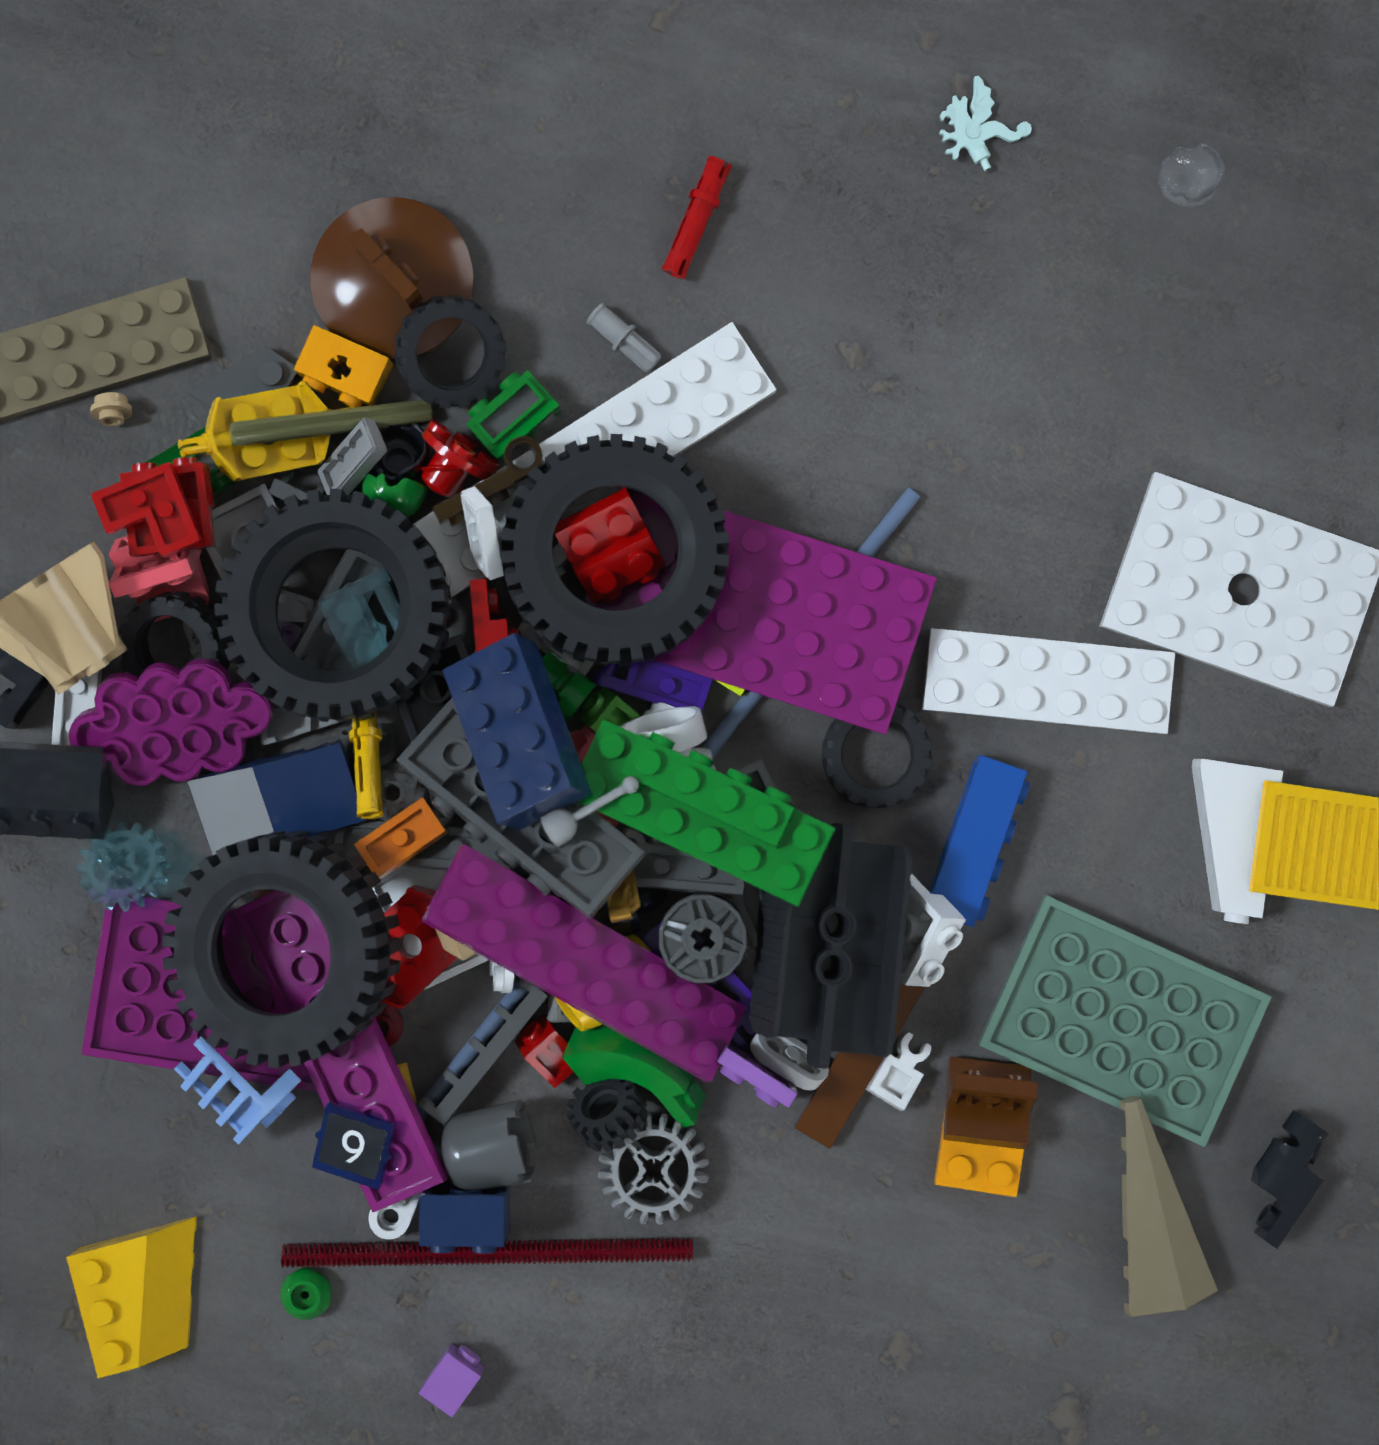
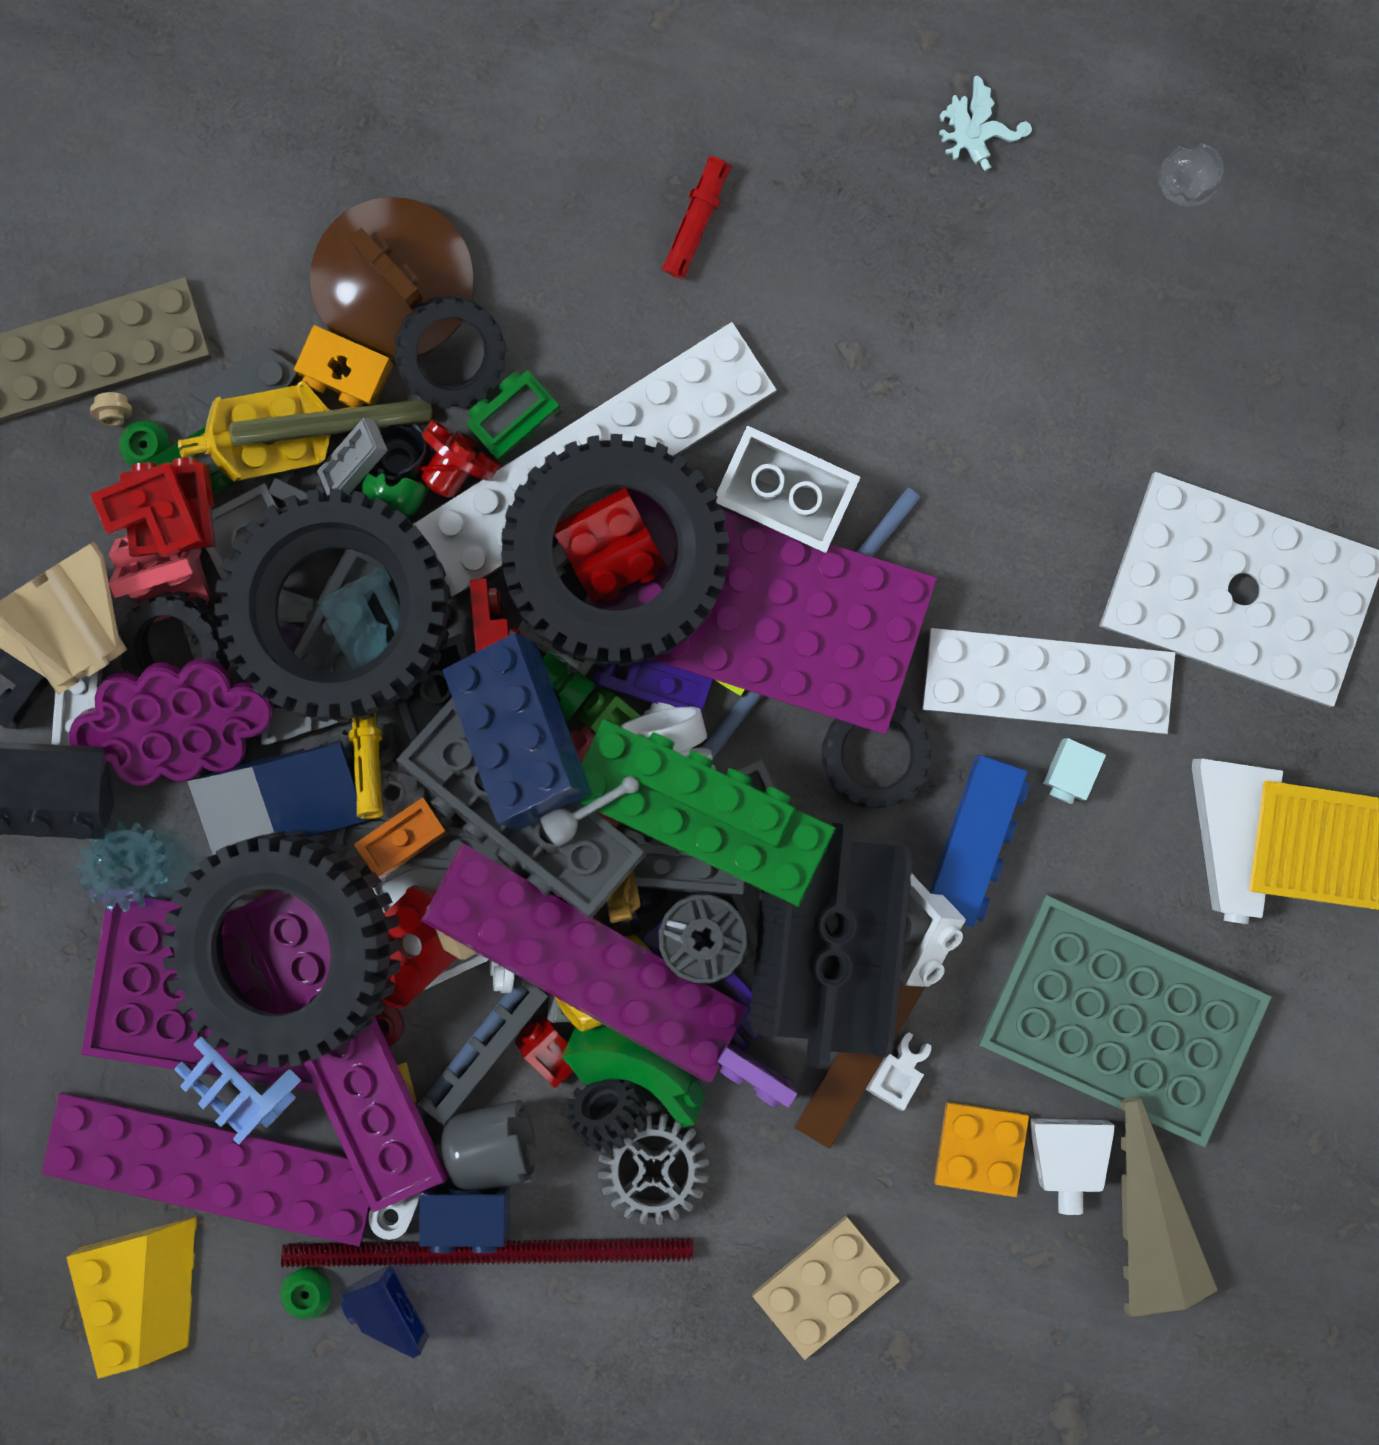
piece [312,1101,396,1190] -> none
medium lavender brick [418,1343,484,1417] -> none
dark brown plate [432,436,542,527] -> none
white plate [461,486,504,580] -> none
light grey axle [586,303,661,372] -> none
white plate [750,1034,829,1091] -> none
reddish brown bracket [943,1057,1038,1150] -> none
black plate [1251,1110,1329,1249] -> none
none -> magenta plate [41,1092,370,1247]
none -> green plate [119,420,169,466]
none -> clear blue slope [341,1265,430,1358]
none -> white slope [716,426,860,553]
none -> tan plate [752,1215,900,1360]
none -> white torso [1030,1118,1114,1215]
none -> light aqua brick [1043,738,1106,804]

